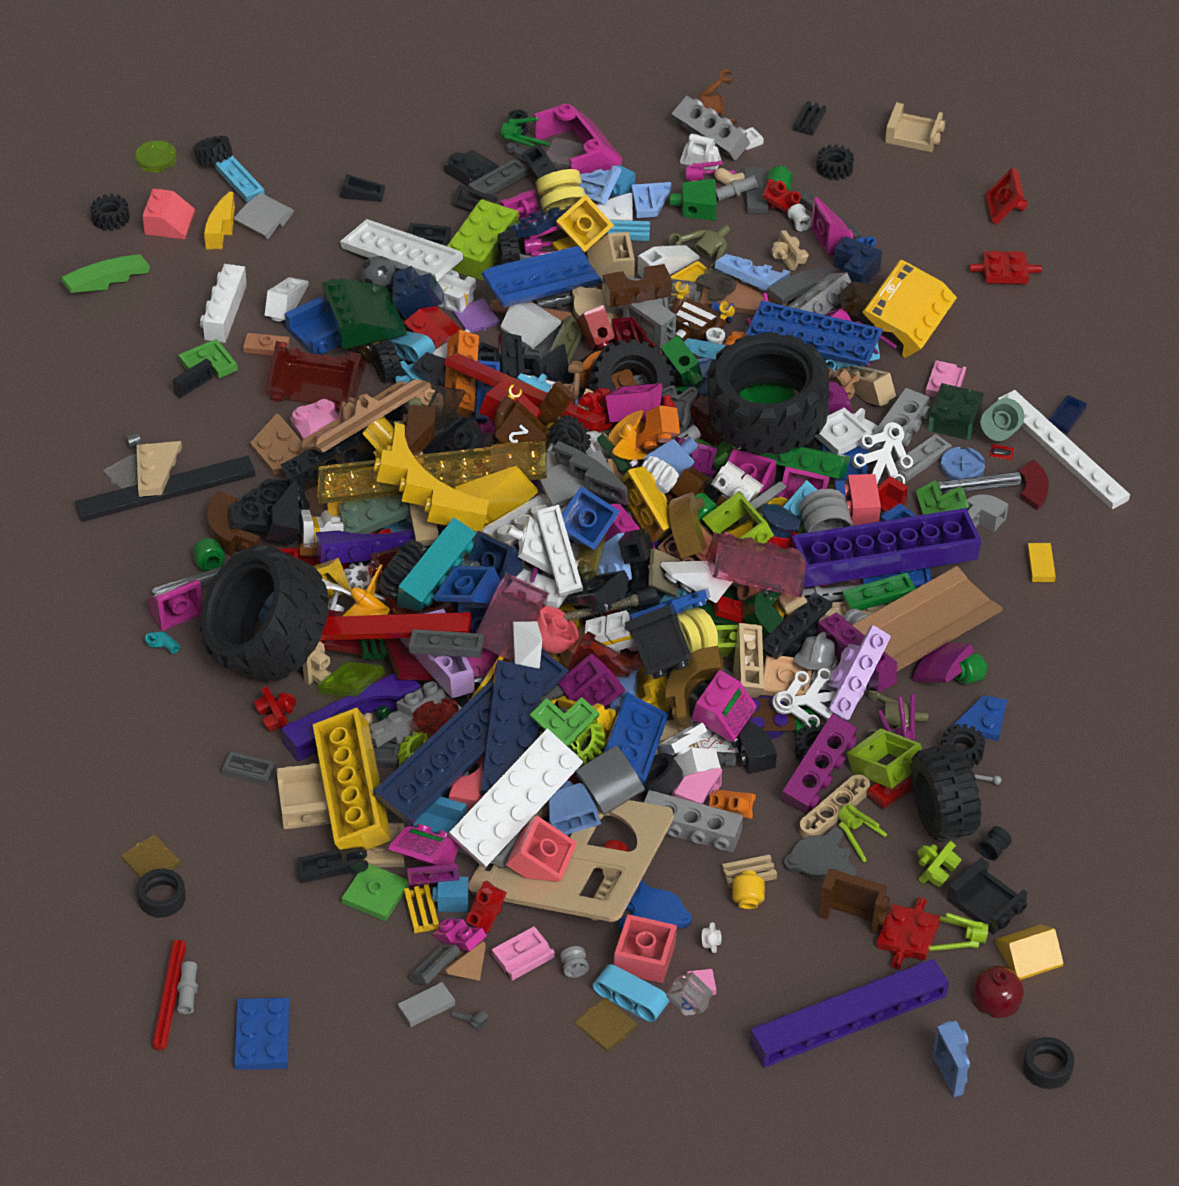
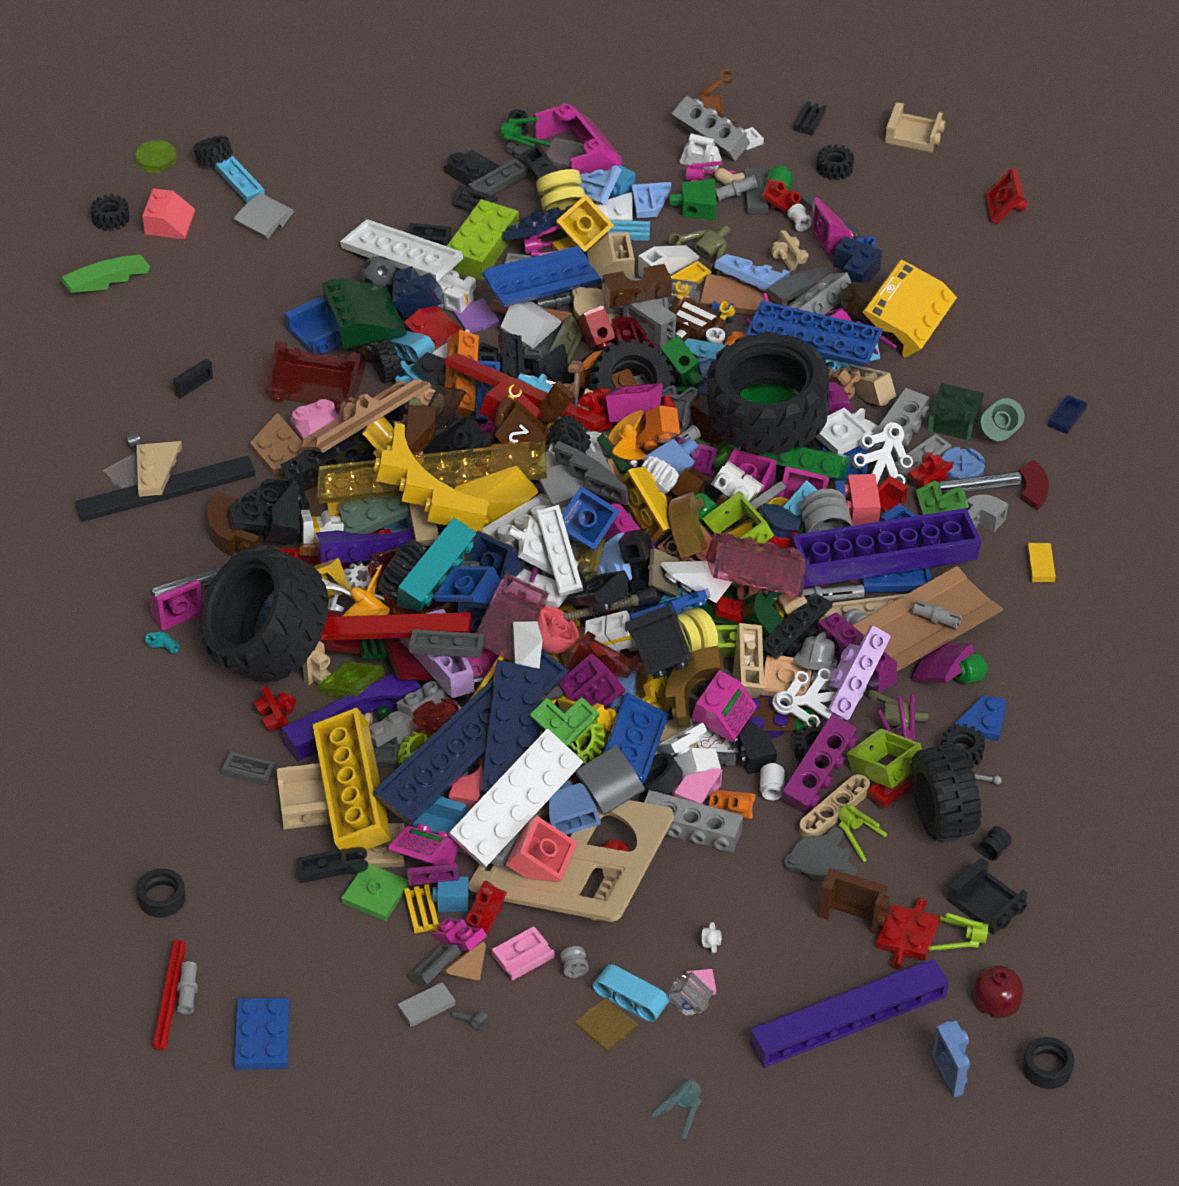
clear yellow piece [121,835,181,878] -> none
bright green plate [178,339,238,378] -> none
green head [192,538,225,571] -> none
white brick [200,264,247,343] -> none
yellow slope [204,192,235,249] -> none
nougat plate [243,333,290,357] -> none
white slope [265,277,309,321] -> none
black slope [340,174,386,201] -> none
black tyre [497,231,520,265] -> none
dark pink hips [499,190,539,218] -> none
coral brick [614,914,677,983] -> none
blue tile [618,880,692,932] -> none
clear smoke plate [695,268,737,301] -> none
tan tile [722,855,777,889] -> none
yellow head [732,870,765,909] -> none
green plate [842,572,916,610] -> none
lime hips [918,841,962,887] -> none
bright pink plate [925,360,966,402] -> none
red plate [969,251,1042,284] -> none
sticker [990,444,1014,460] -> none
yellow slope [995,924,1063,980] -> none
white plate [998,390,1130,509] -> none
none -> clear light blue plant [651,1079,702,1140]
none -> white brick [760,763,785,800]
none -> red hips [908,452,953,489]
none -> light grey pin [913,600,962,629]

